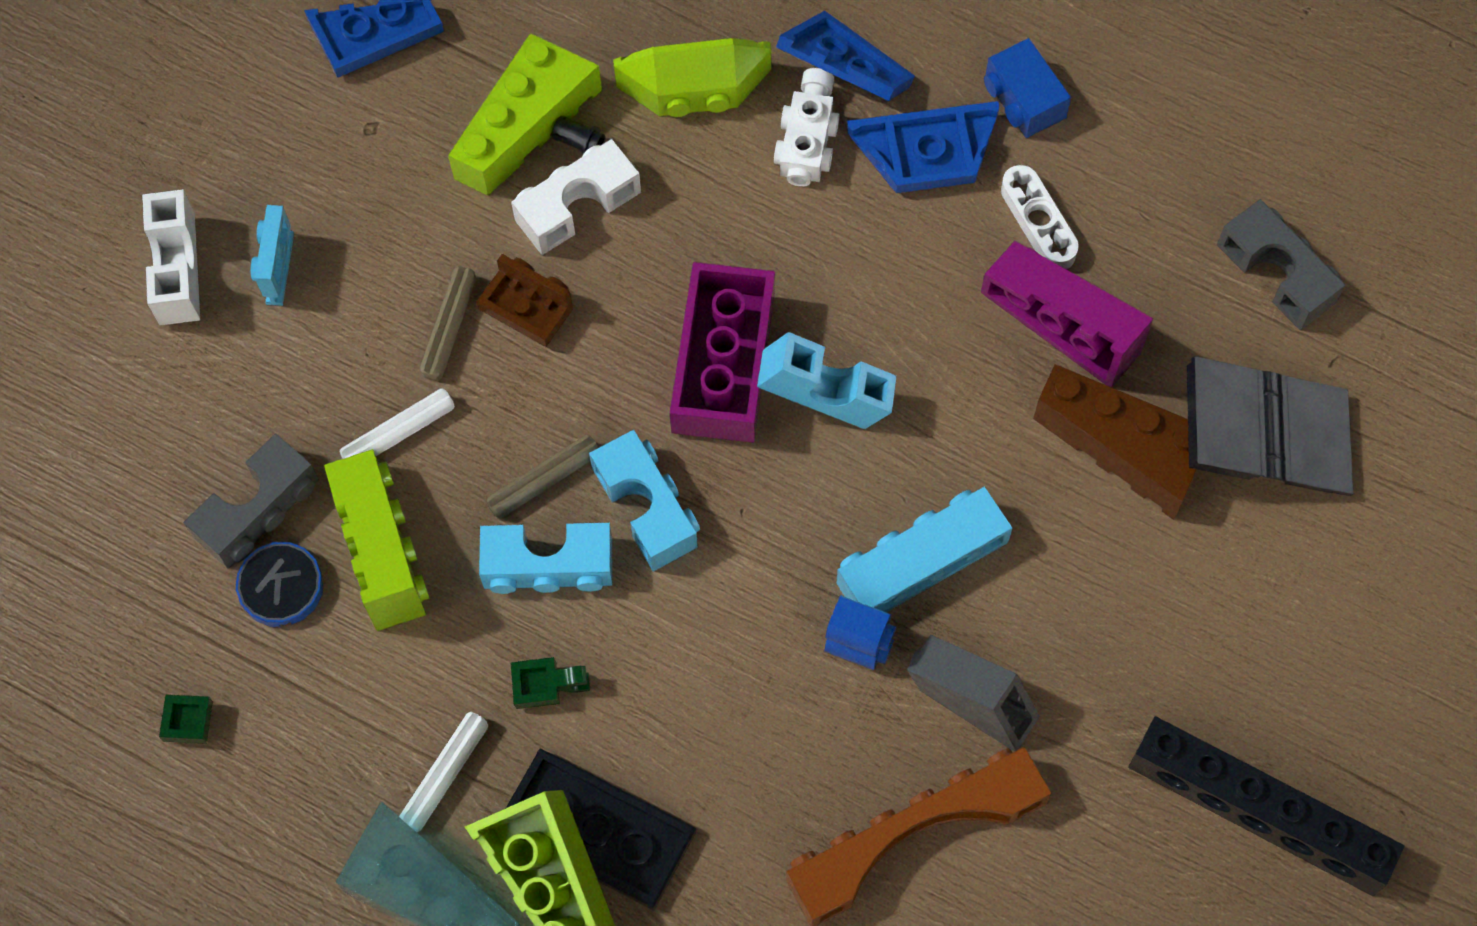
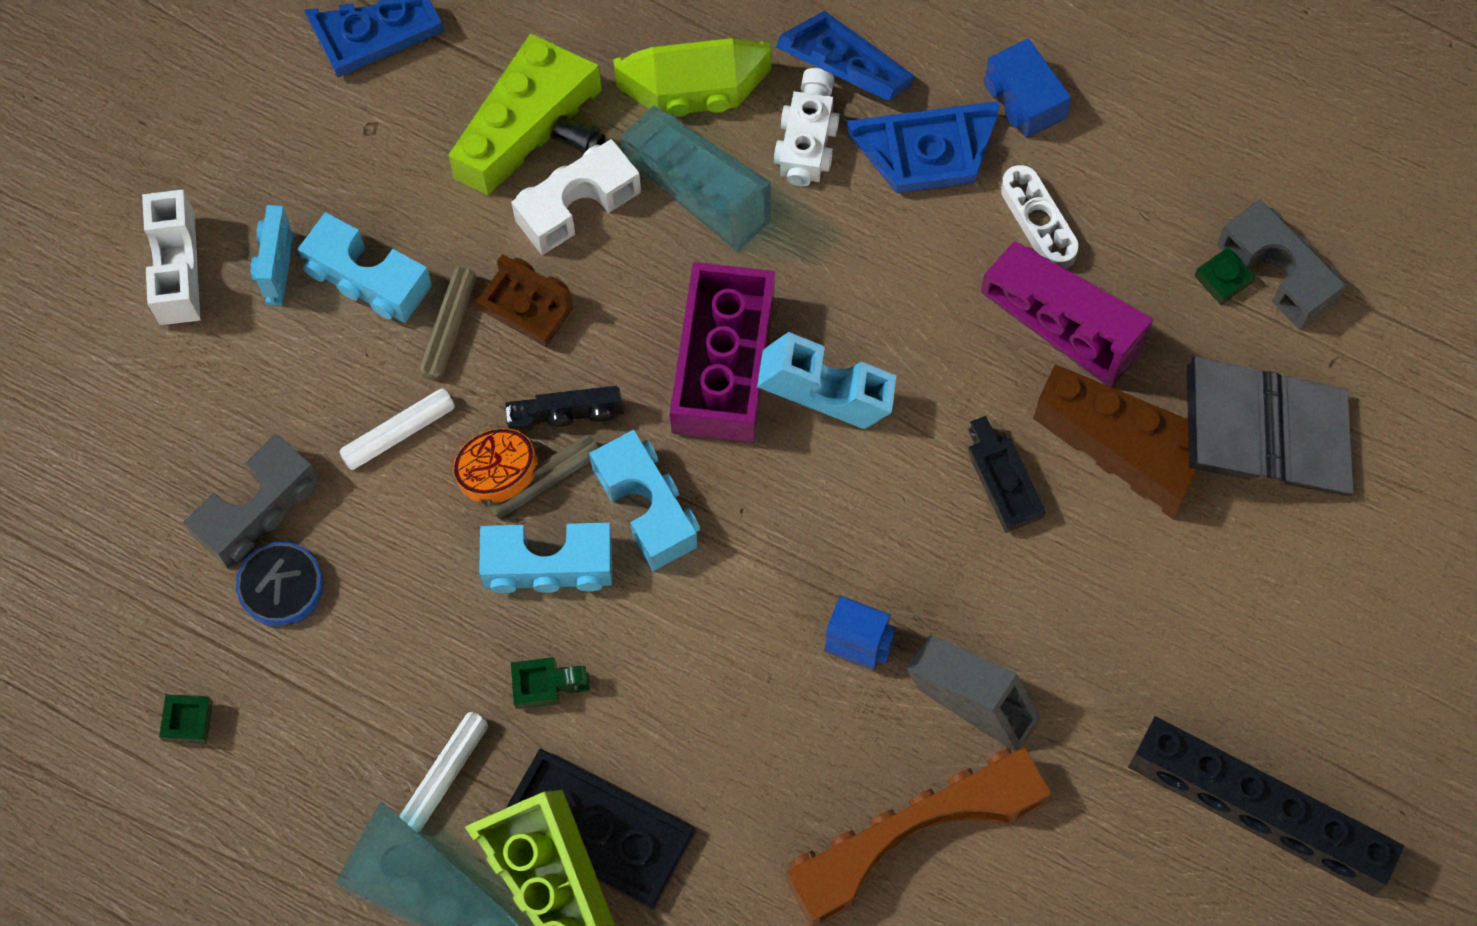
lime wedge [324,449,430,631] -> none
medium azure brick [836,486,1012,612] -> none
none -> medium azure arch [297,212,432,323]
none -> orange tile [453,428,538,503]
none -> black hinge [505,386,624,431]
none -> clear light blue wedge [620,106,771,253]
none -> black hinge [968,416,1046,533]
none -> dark green plate [1194,247,1255,305]

